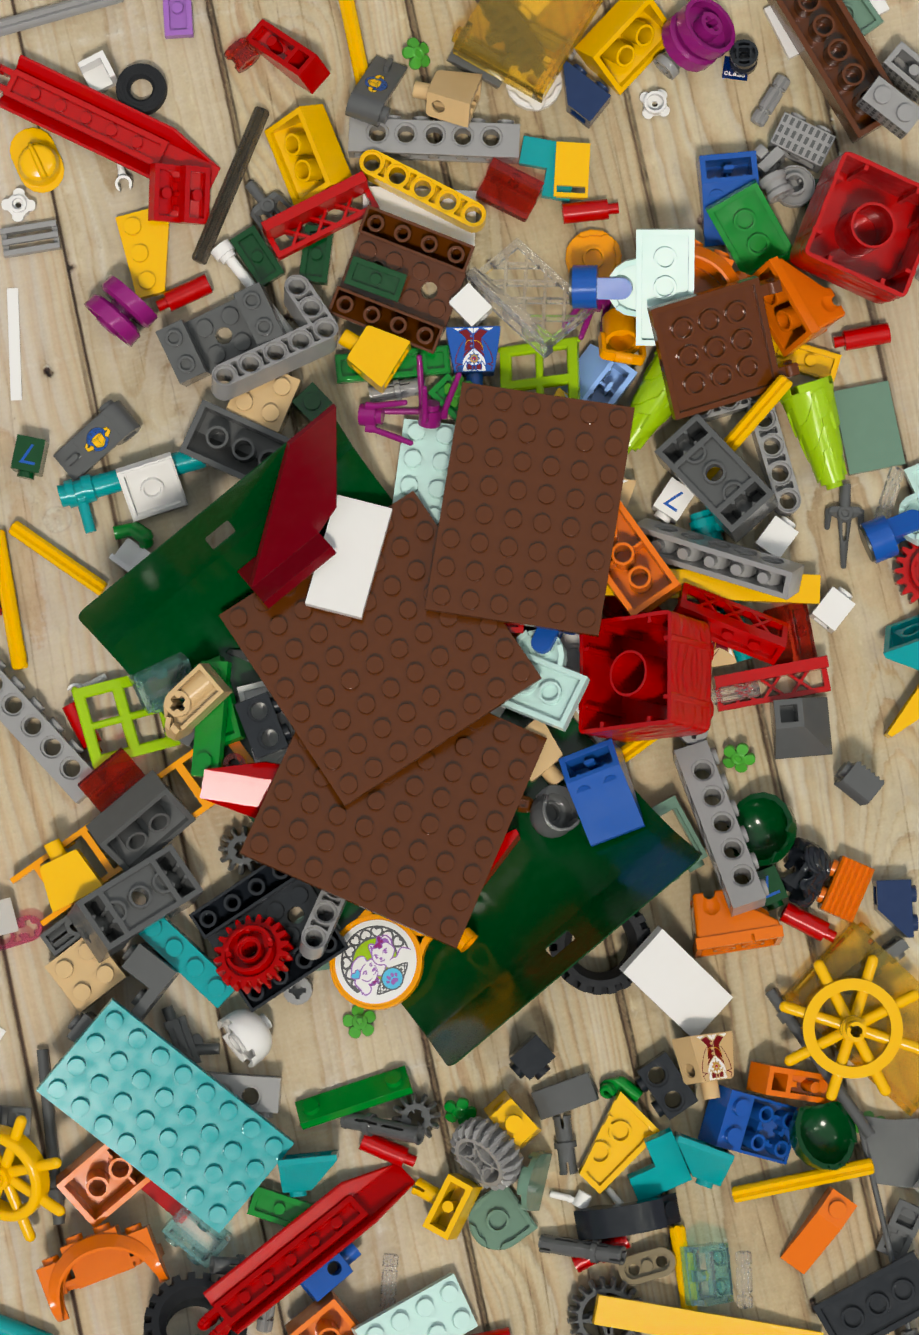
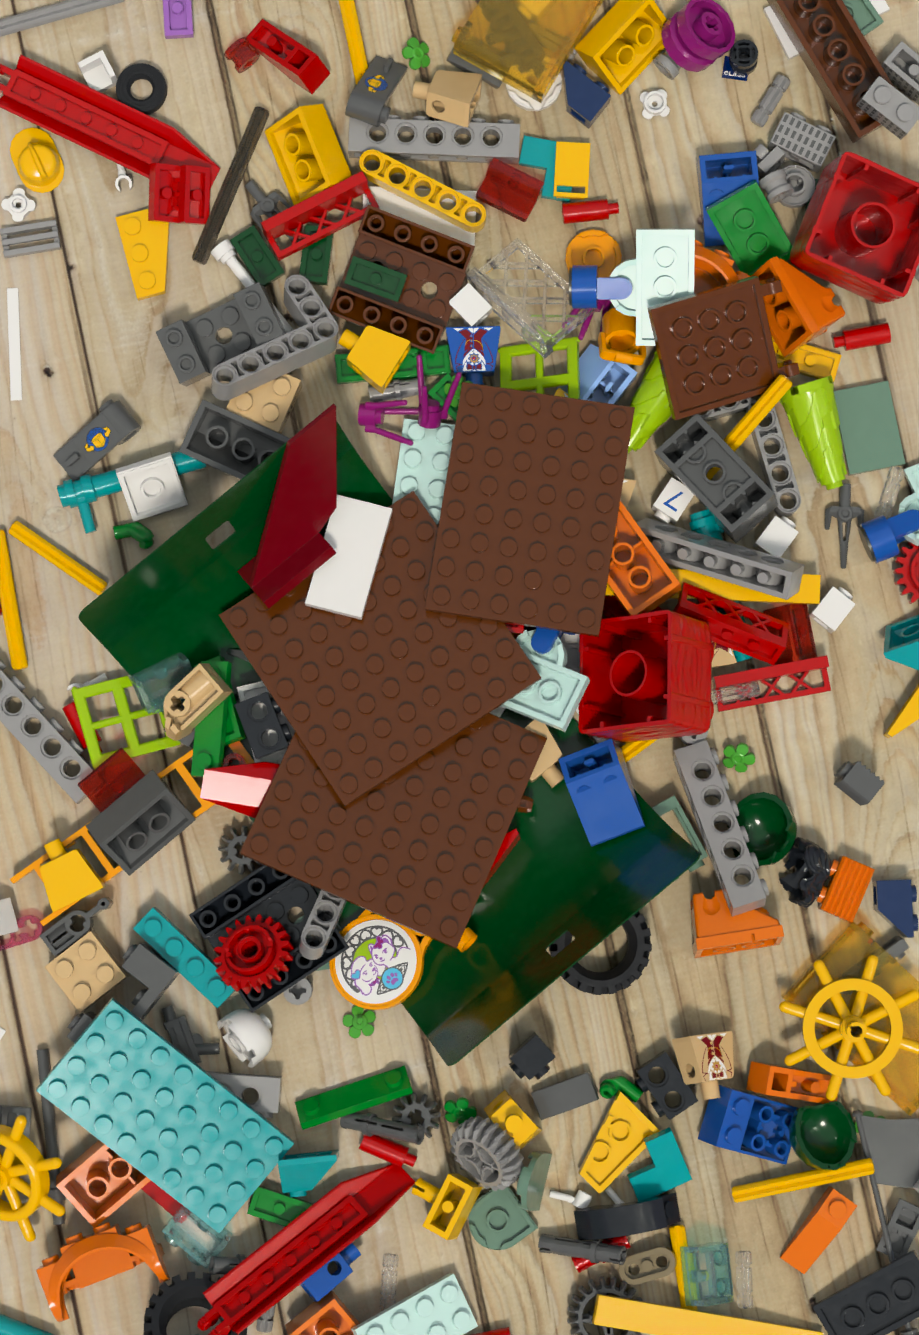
dark green brick [11,434,49,480] -> none
dark grey plate [67,844,203,963] -> none
magenta wheel [84,275,158,347] -> none
white panel [109,538,151,572] -> none
red cylinder [155,274,213,312] -> none
dark green brick [292,382,333,423] -> none
dark grey helmet [530,784,580,838] -> none
dark grey pin [552,1114,578,1175] -> none
white tile [619,926,733,1036] -> none
teal slope [674,1131,735,1189] -> none
dark green brick [745,865,789,911] -> none
dark grey bar [765,988,875,1139] -> none
dark grey slope [770,697,833,759] -> none
red cylinder [779,902,837,942] -> none

